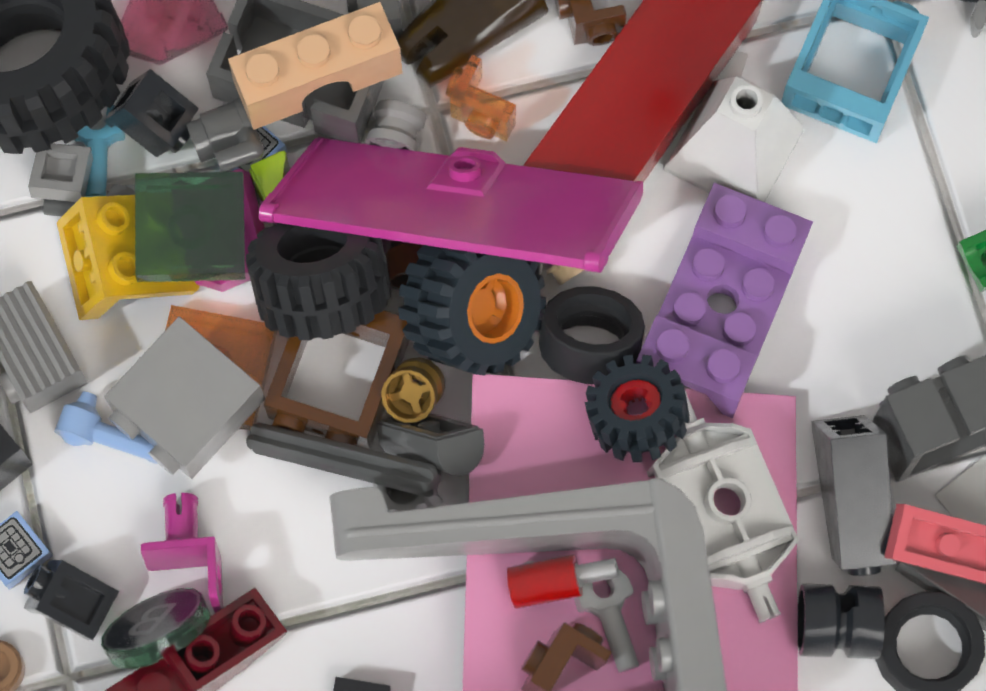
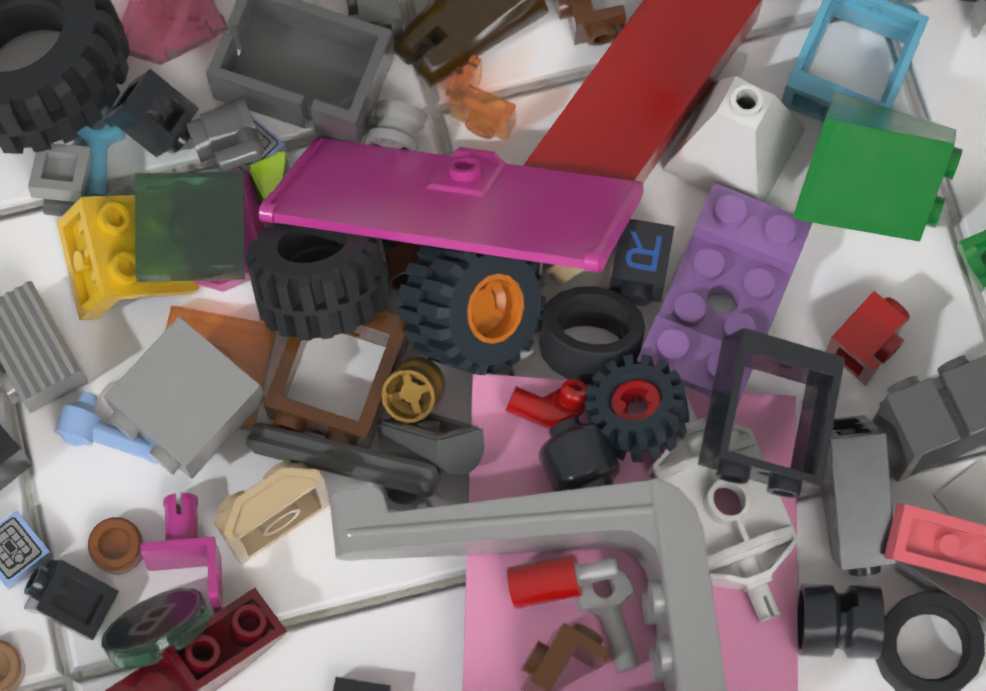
light nougat arch [228,2,403,130] -> none
none -> dark orange tile [87,517,145,575]
none -> tan slope [214,460,330,565]
none -> red arm [505,379,587,429]
none -> black head [538,418,621,492]
none -> black brick [609,219,675,306]
none -> black window [698,328,845,498]
none -> green slope [792,91,963,242]
none -> red brick [825,291,910,386]

